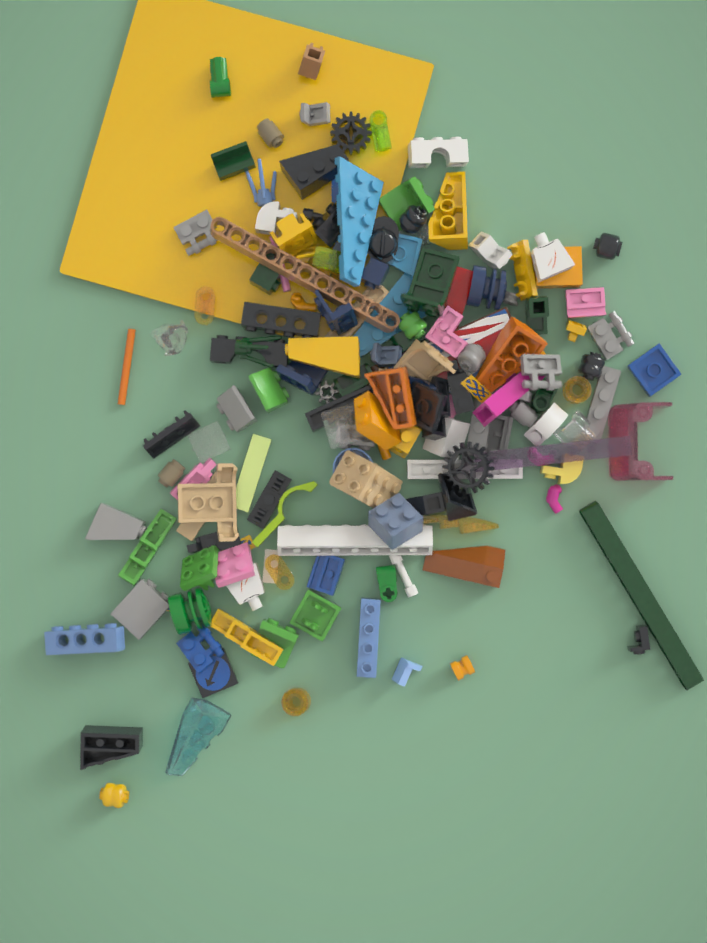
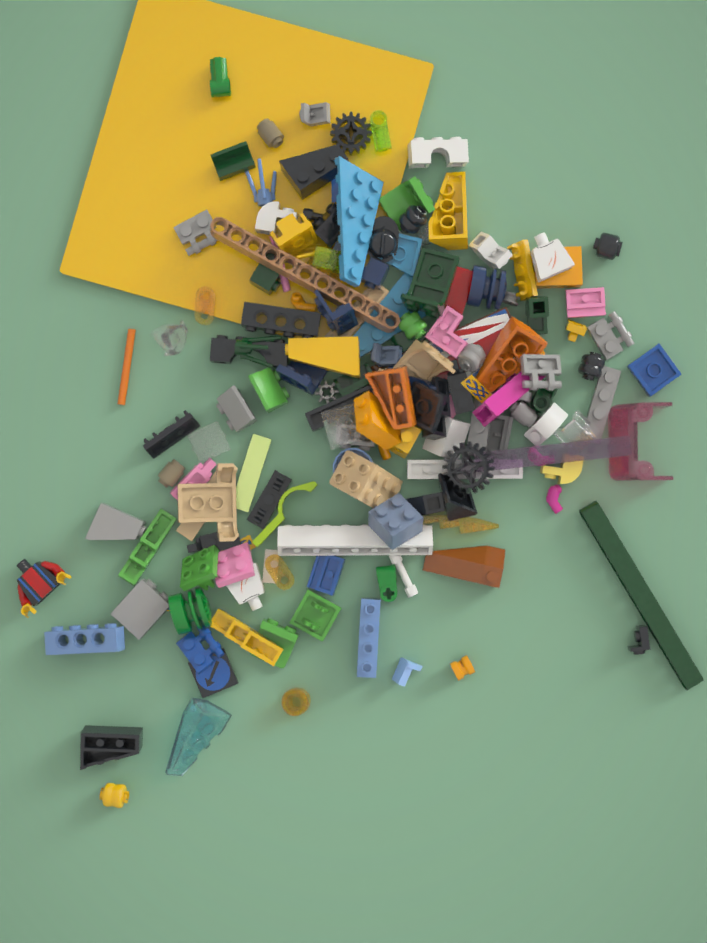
medium nougat brick [298,43,325,80] -> none
clear yellow wheel [562,376,592,404] -> none
none -> torso [17,559,71,618]

